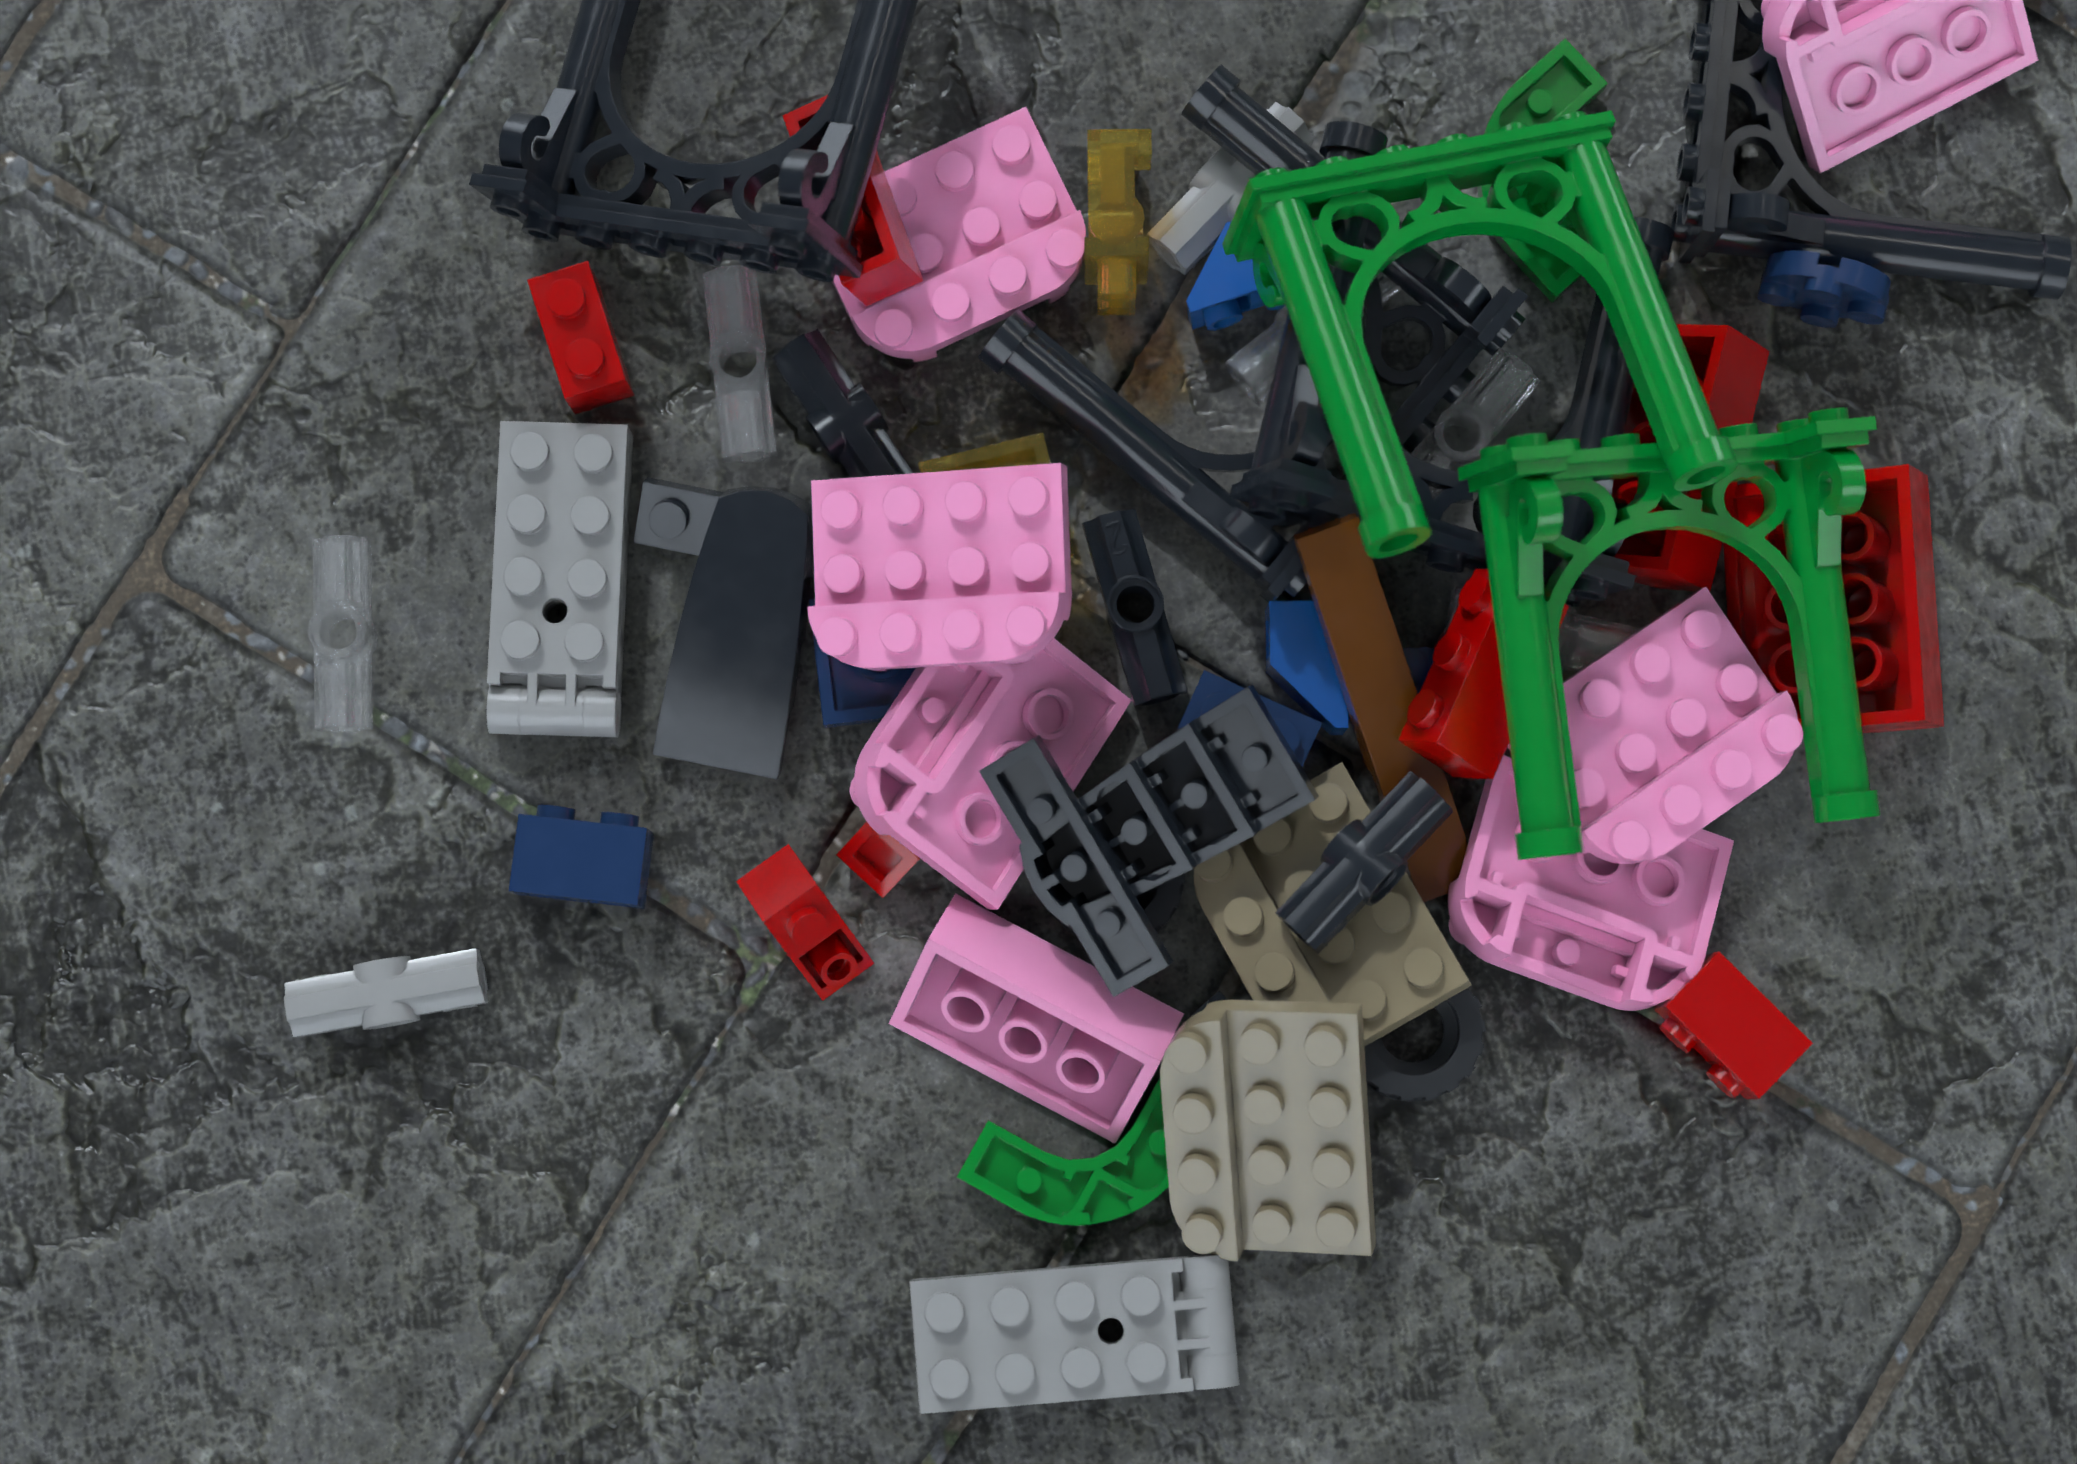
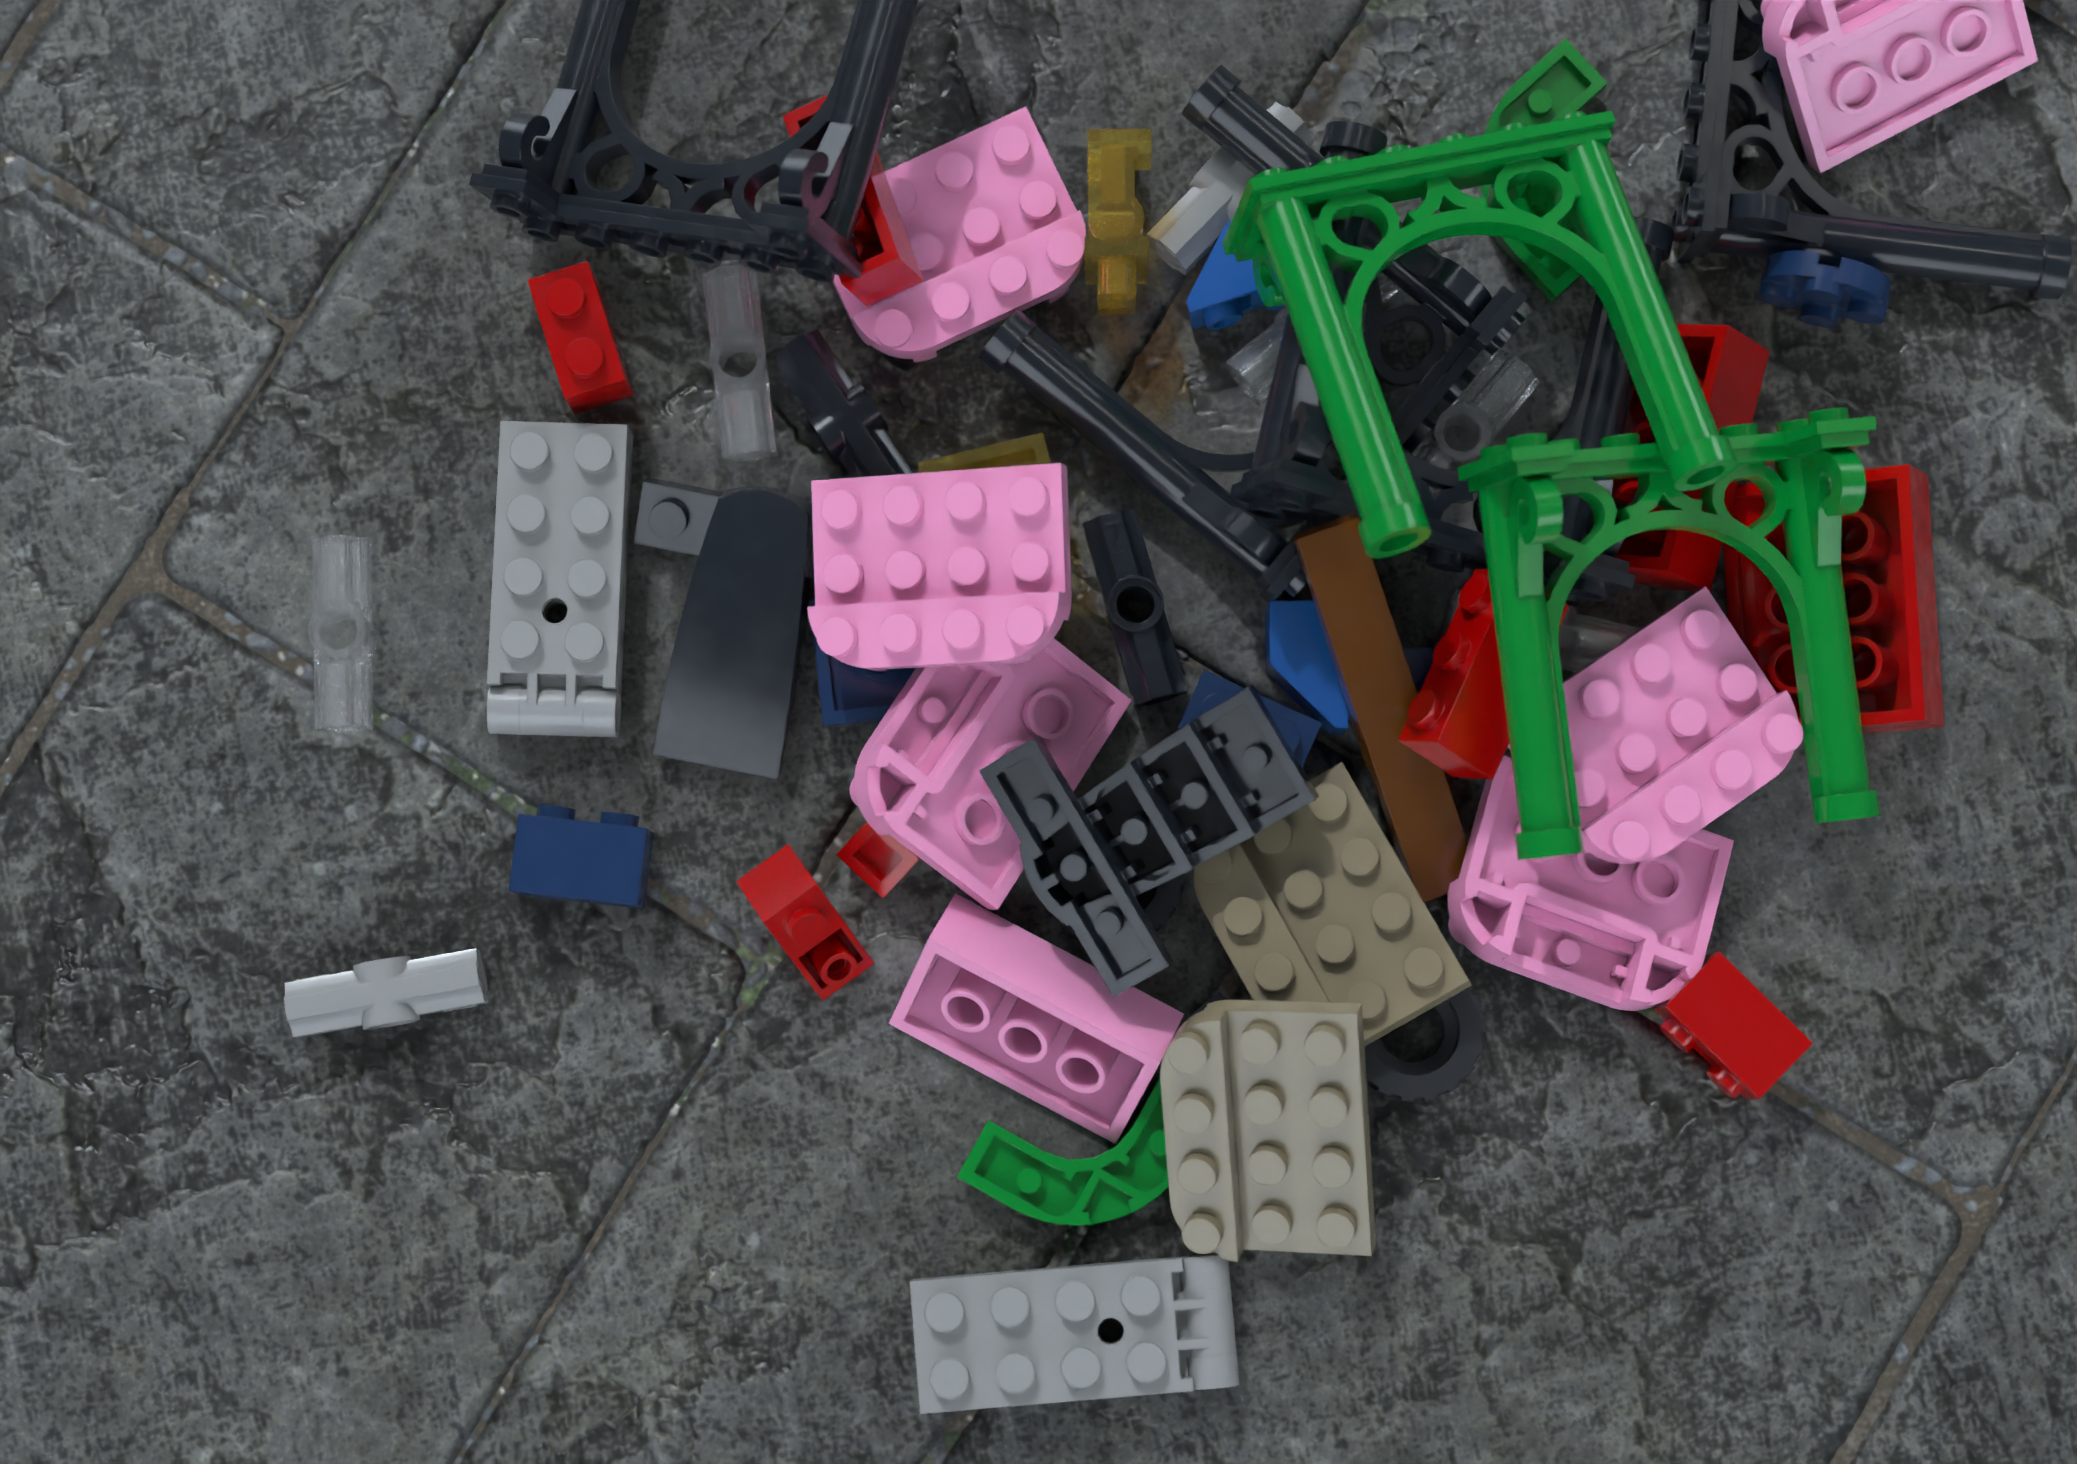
black piece [1275,771,1453,954] -> none

